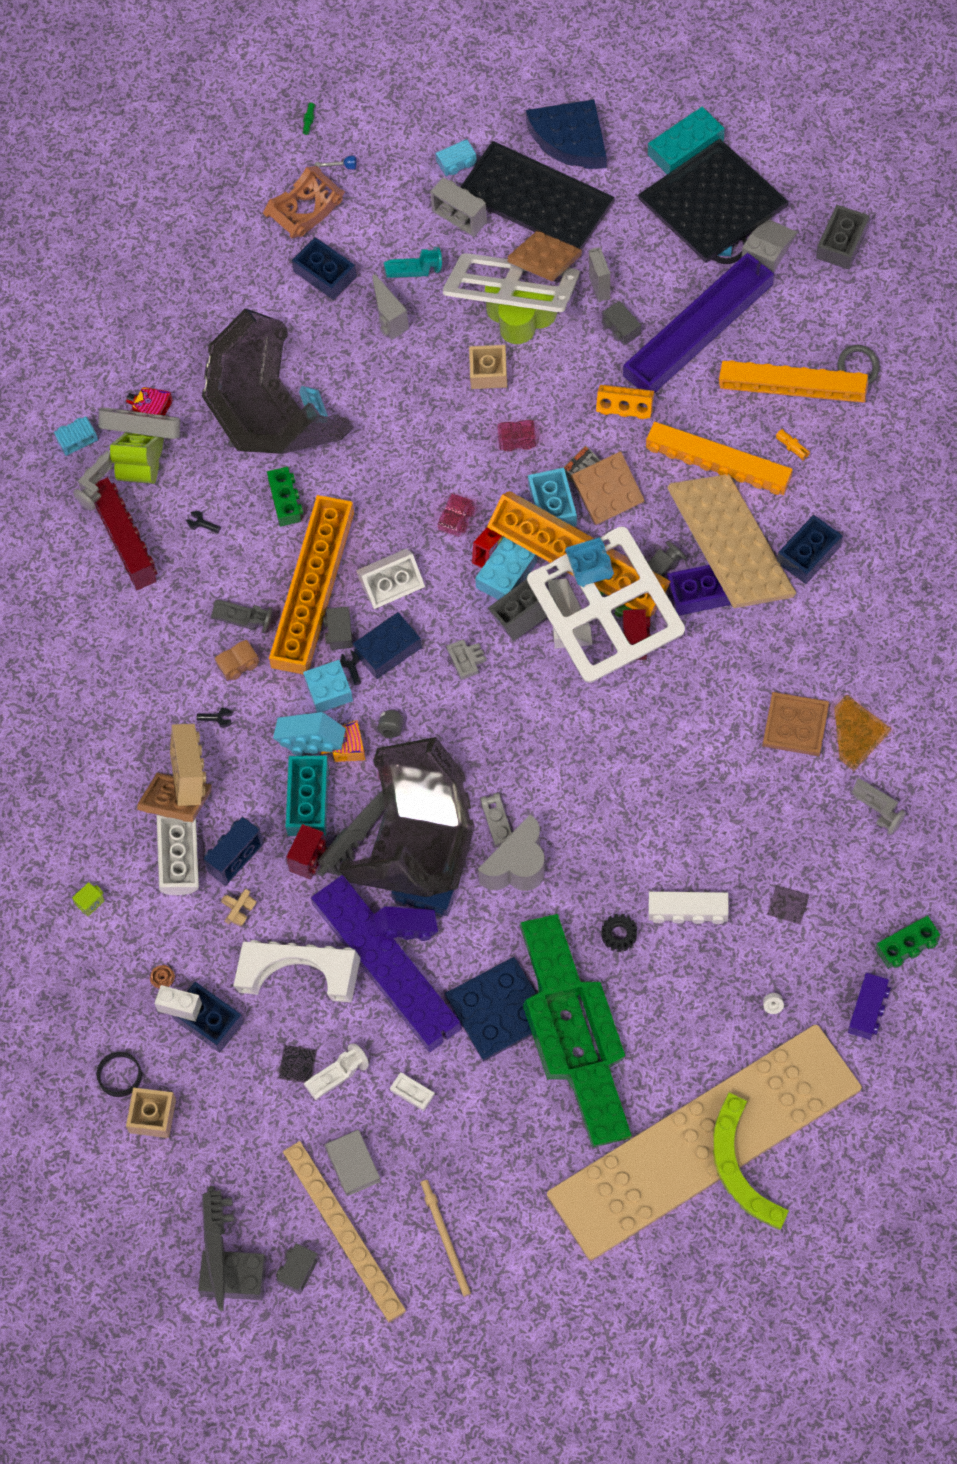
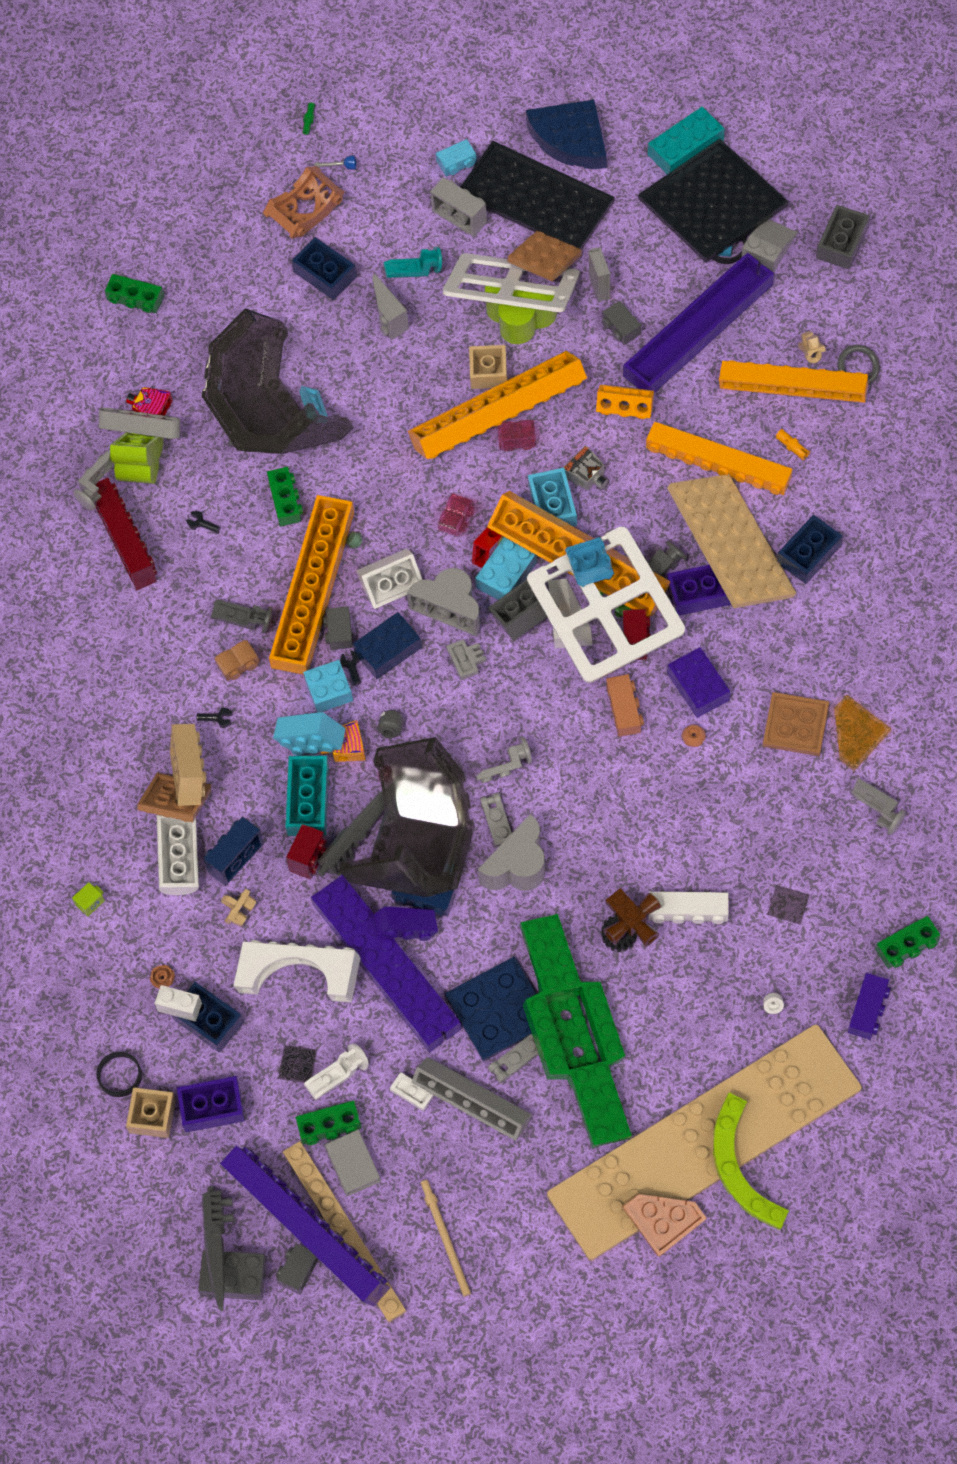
medium azure brick [54,416,98,456] -> none
medium nougat plate [570,451,645,525] -> none
none -> green brick [105,274,164,313]
none -> dark purple brick [177,1076,245,1133]
none -> dark purple piece [220,1145,390,1307]
none -> green brick [295,1100,362,1146]
none -> sand green plate [346,531,363,549]
none -> light orange brick [407,351,587,459]
none -> light grey brick [407,568,480,637]
none -> light grey brick [411,1057,532,1141]
none -> light grey piece [475,736,532,783]
none -> light grey plate [488,1034,539,1084]
none -> reddish brown brick [603,888,661,947]
none -> nougat brick [606,674,644,737]
none -> nougat plate [621,1194,707,1257]
none -> dark purple brick [667,647,730,718]
none -> nougat plate [682,724,706,747]
none -> tan hips [798,331,826,363]

